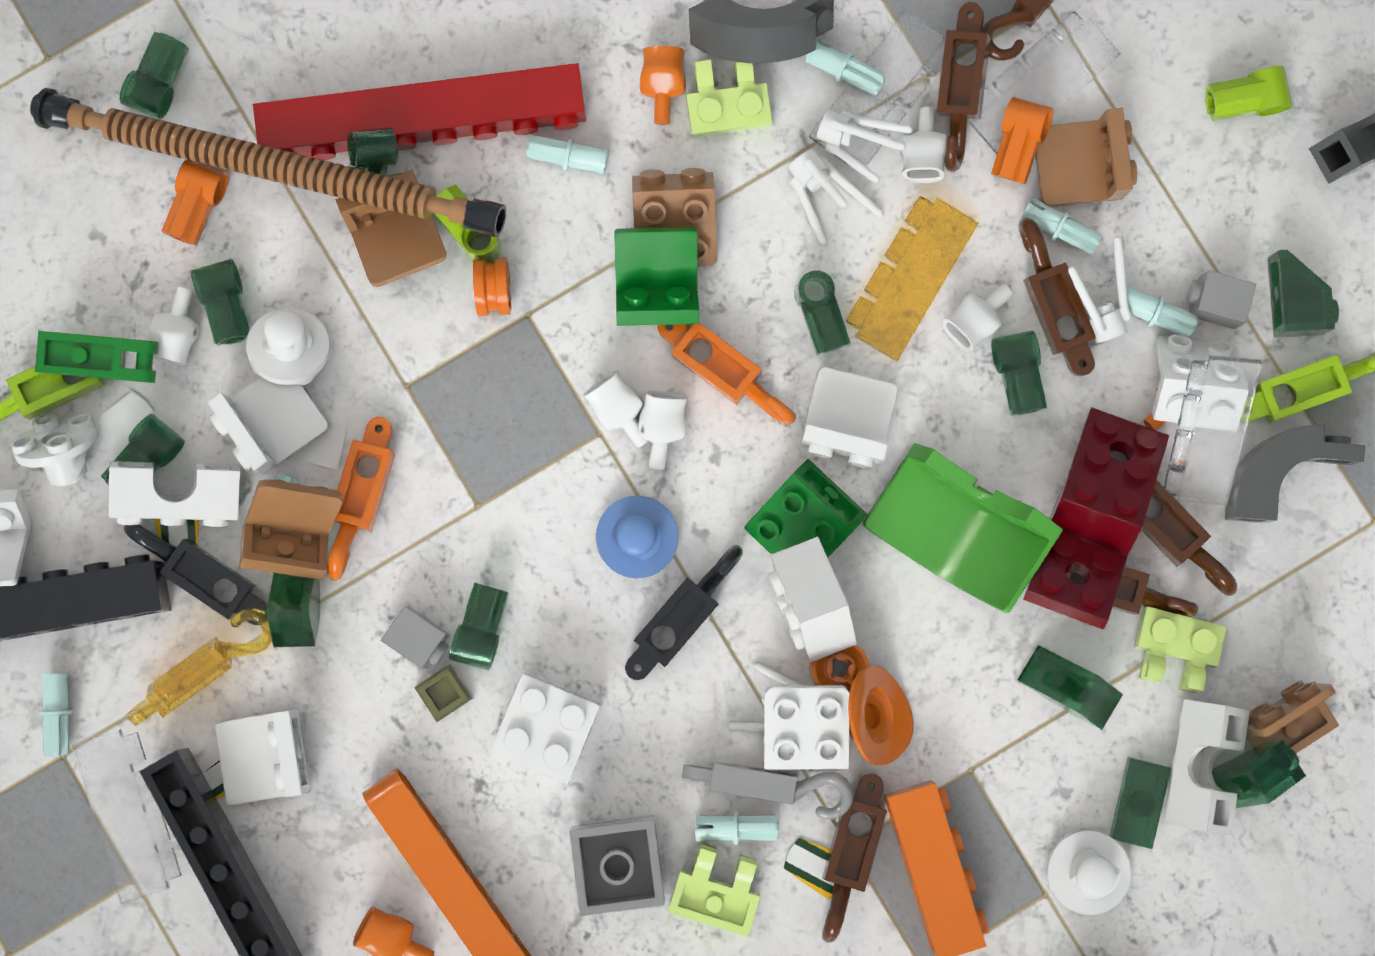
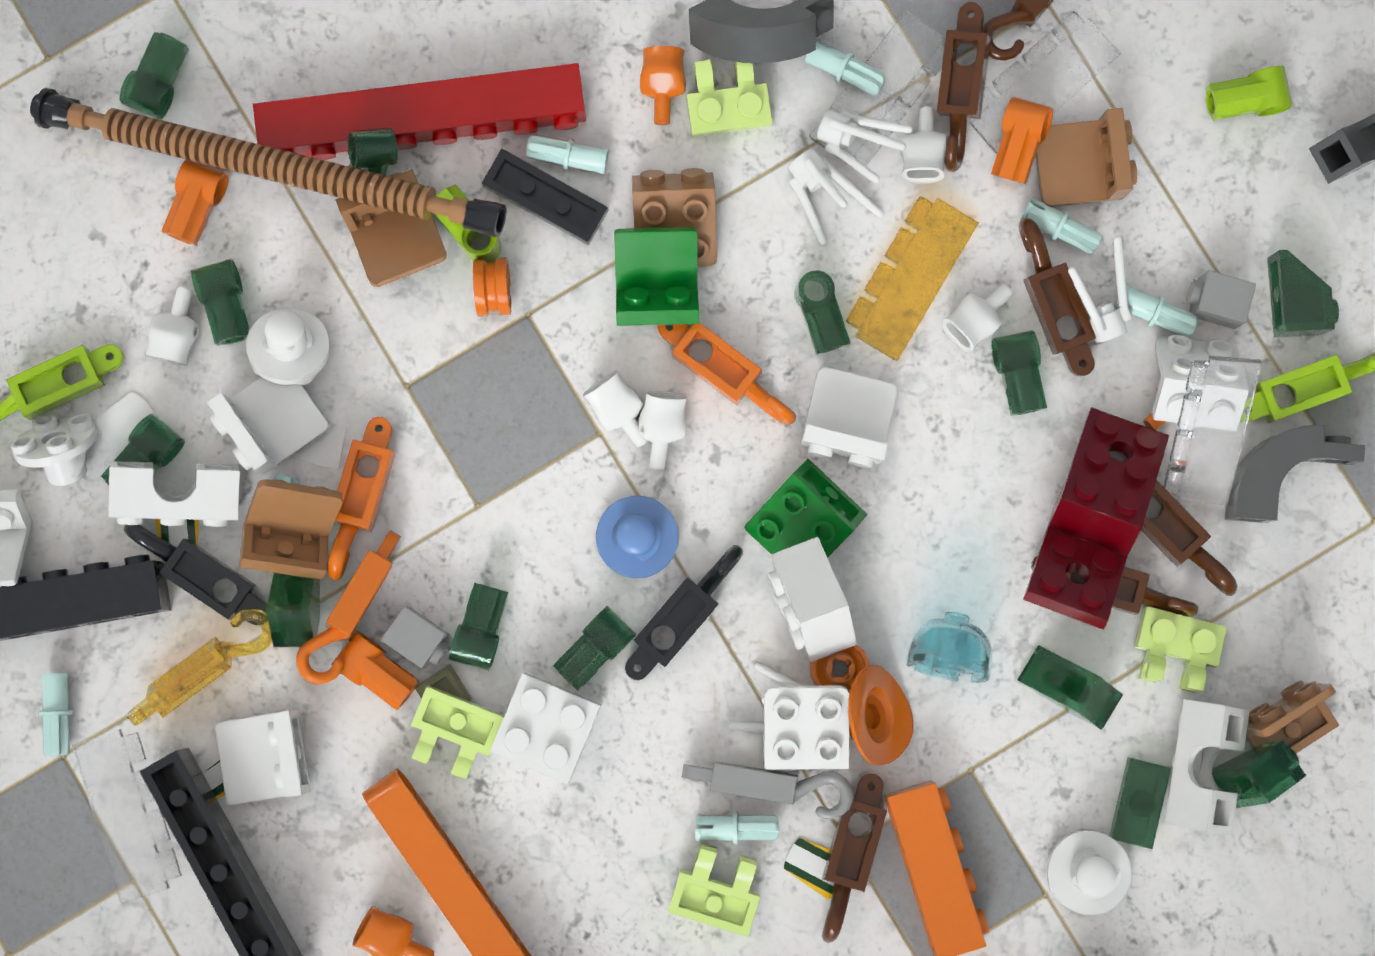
green plate [35,331,159,383] -> none
light grey brick [569,815,665,916] -> none
bright green panel [863,443,1063,613] -> none
none -> orange piece [296,530,401,685]
none -> orange piece [331,631,420,710]
none -> yellowish green plate [411,685,505,779]
none -> black plate [482,148,609,245]
none -> clear green piece [553,605,637,690]
none -> clear light blue cylinder [906,612,992,683]

